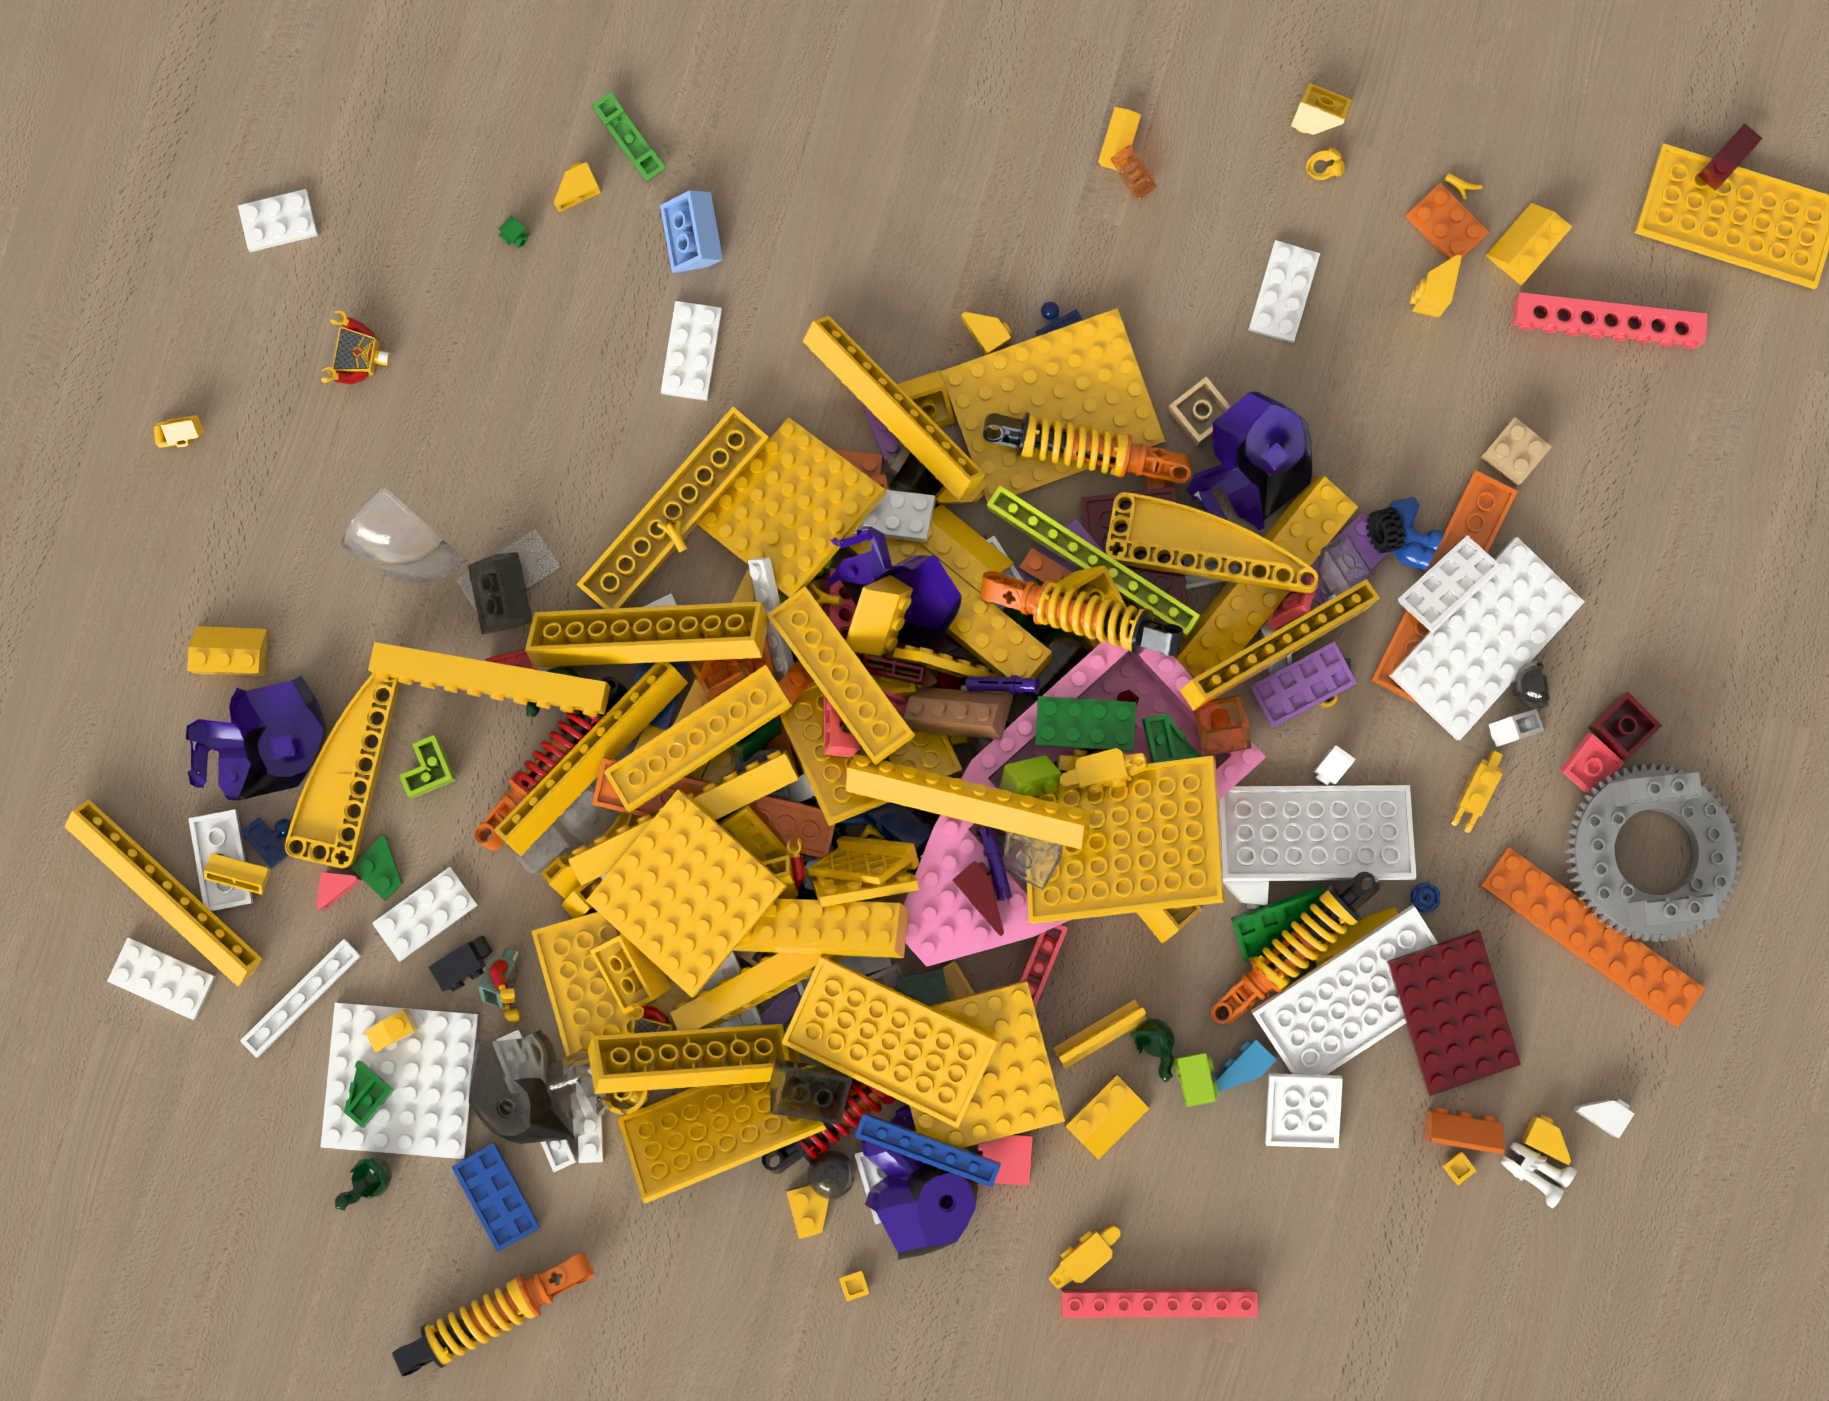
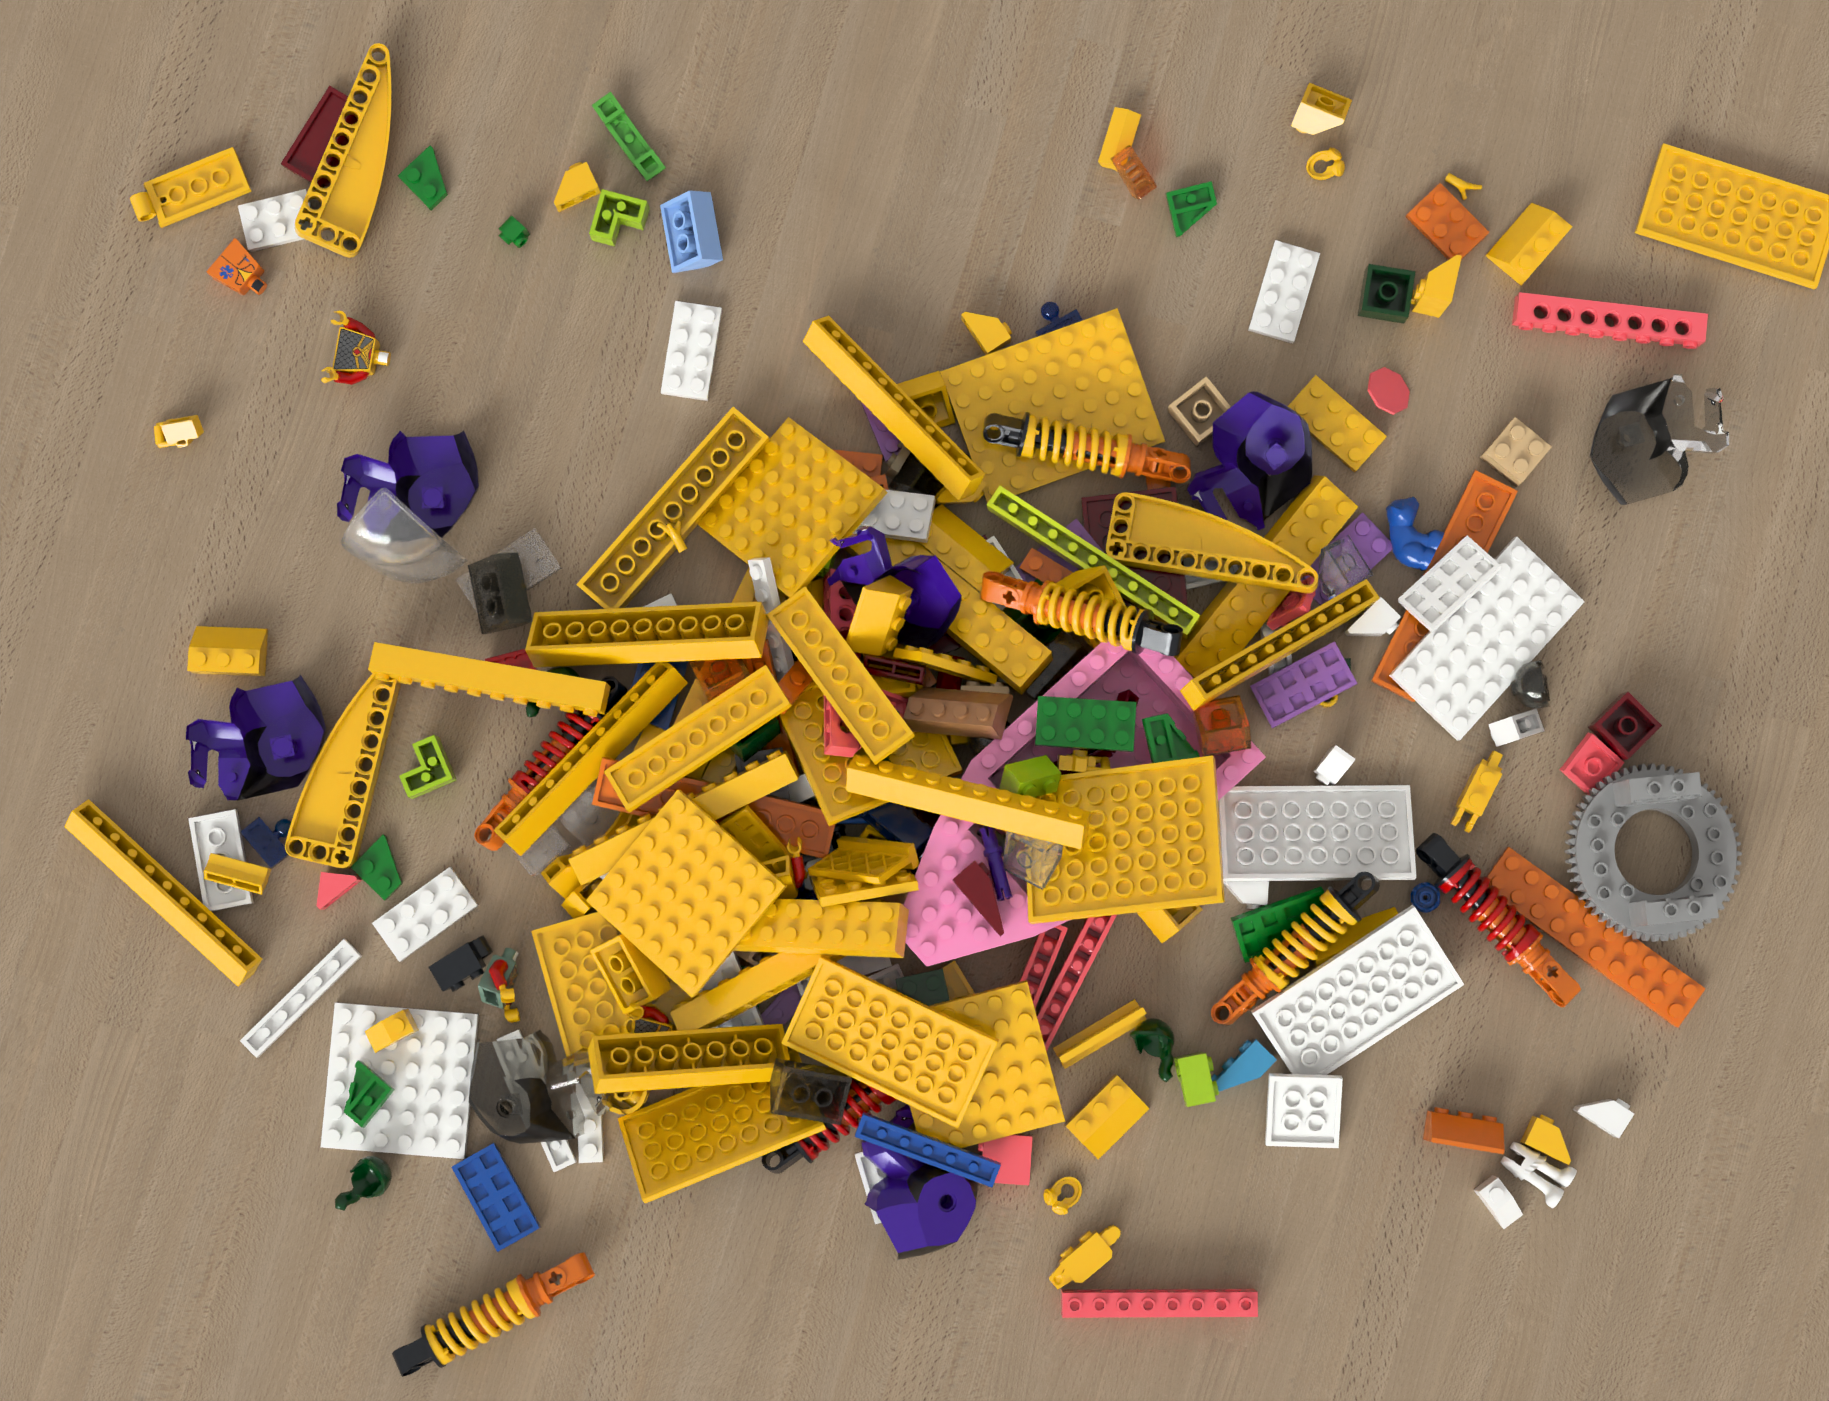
white plate [107,937,216,1020] -> none
yellow wing [787,1179,833,1239] -> none
clear smoke cylinder [808,1150,855,1199] -> none
yellow bar [809,583,843,606] -> none
yellow plate [839,1270,870,1301] -> none
dark purple pin [966,675,1040,694] -> none
yellow hinge [1059,748,1148,793] -> none
black tyre [1366,507,1406,554] -> none
dark red plate [1387,930,1521,1096] -> none
yellow plate [1441,1151,1477,1186] -> none
dark red slope [1698,123,1763,190] -> none
none -> yellow hinge [130,147,252,228]
none -> orange torso [206,238,267,296]
none -> dark red hinge [281,85,359,188]
none -> yellow beam [294,43,391,258]
none -> dark purple piece [337,430,479,541]
none -> green wing [398,145,448,210]
none -> lime brick [589,189,650,247]
none -> coral brick [1037,915,1117,1051]
none -> yellow piece [1043,1177,1082,1215]
none -> green wing [1165,181,1217,237]
none -> yellow plate [1288,375,1387,473]
none -> white slope [1344,597,1401,636]
none -> dark green brick [1358,264,1416,324]
none -> coral piece [1367,367,1410,415]
none -> piece [1416,833,1581,1007]
none -> white slope [1474,1175,1523,1229]
none -> clear smoke piece [1590,374,1729,505]

